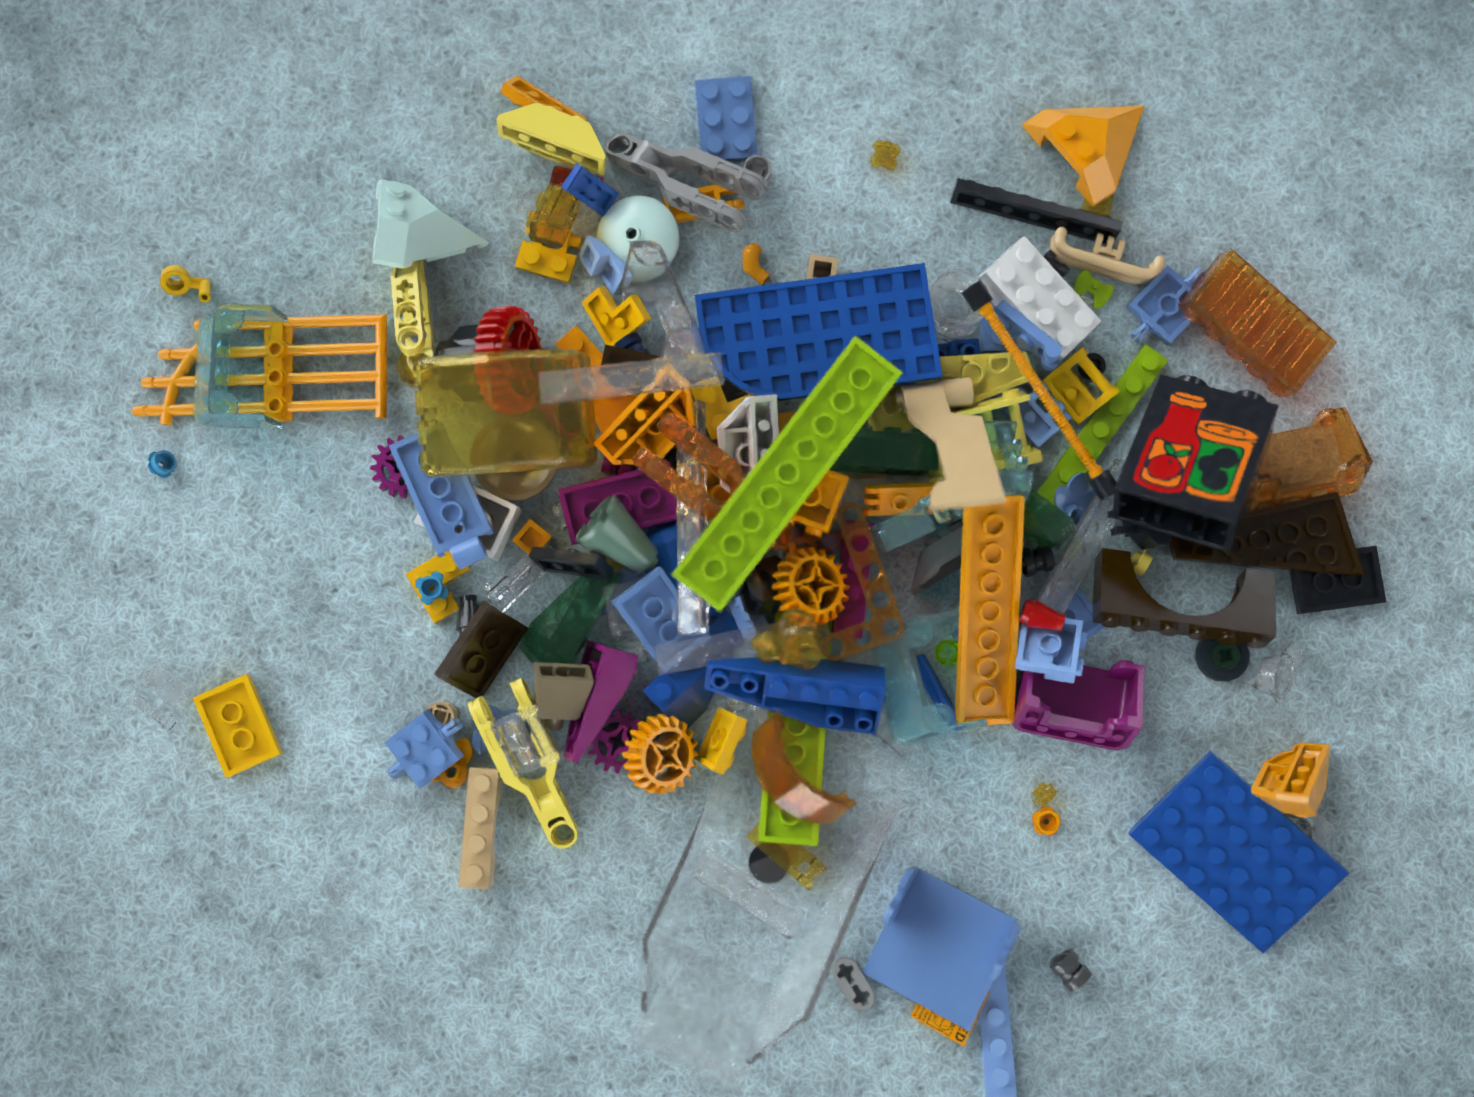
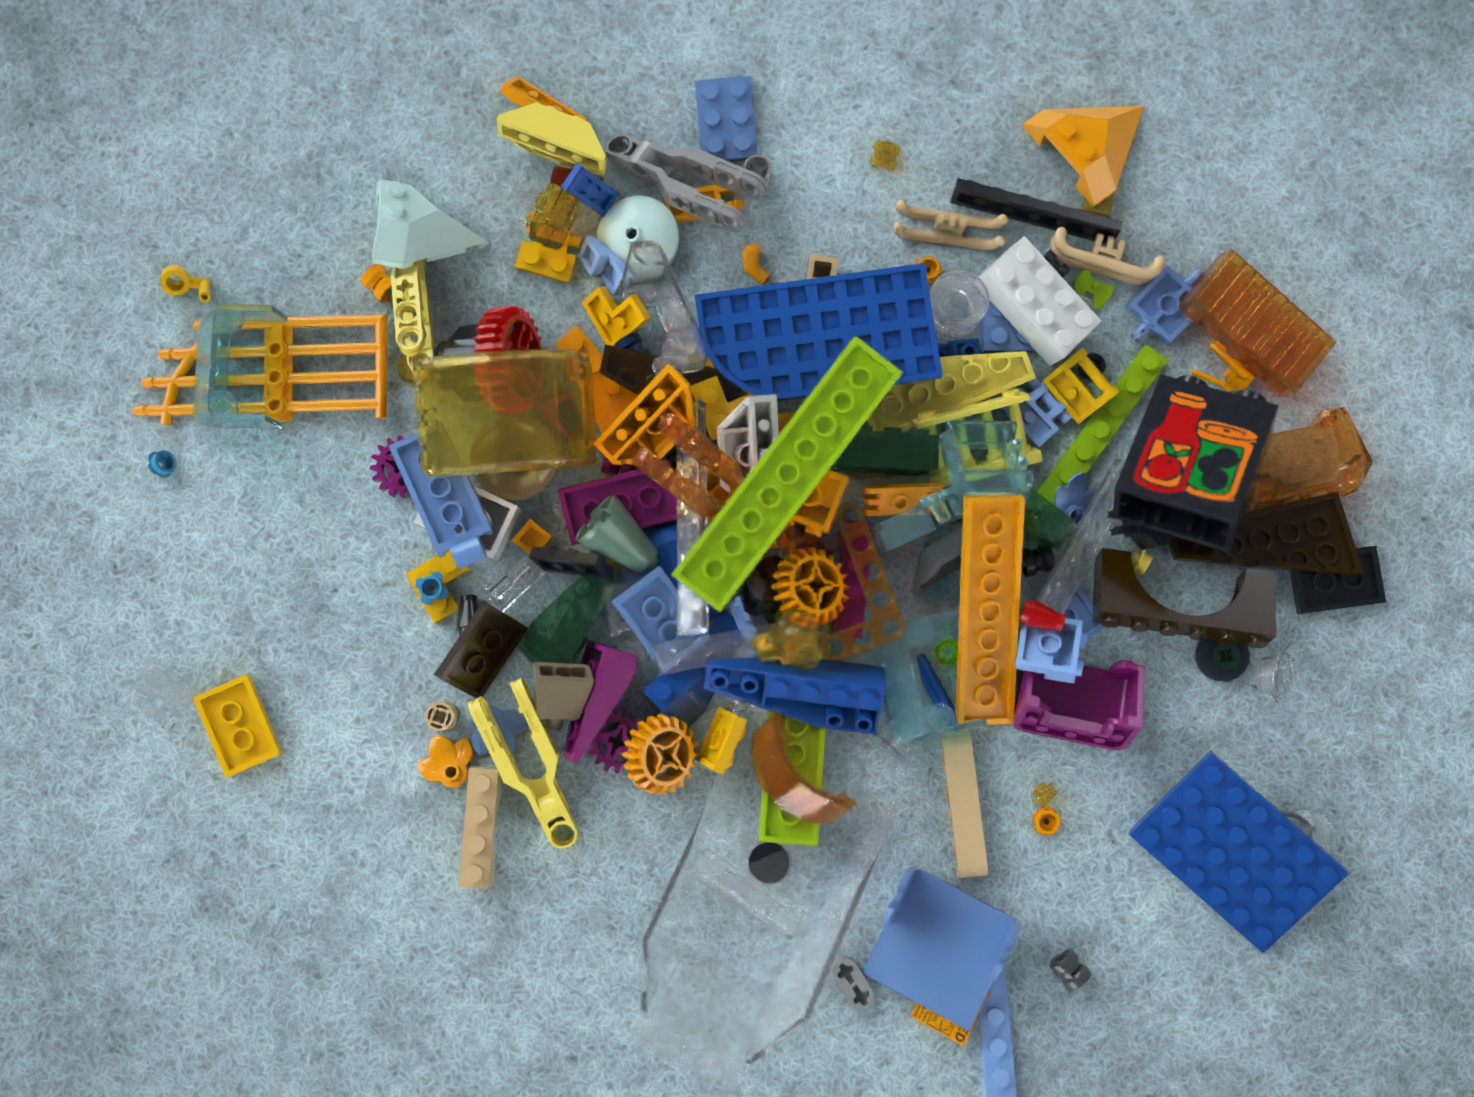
medium blue plate [384,709,464,789] -> none
clear plate [490,704,561,777] -> none
clear plate [538,353,724,405] -> none
clear yellow plate [746,822,827,890] -> none
tan door [895,377,1005,511] -> none
light orange hose [961,280,1117,501] -> none
medium blue plate [995,300,1062,371] -> none
light orange wedge [1251,742,1330,817] -> none
none -> light orange wheel [360,264,392,303]
none -> tan piece [893,200,1008,251]
none -> light orange plate [915,256,942,284]
none -> tan beam [939,732,988,879]
none -> light orange plant [1191,328,1254,392]

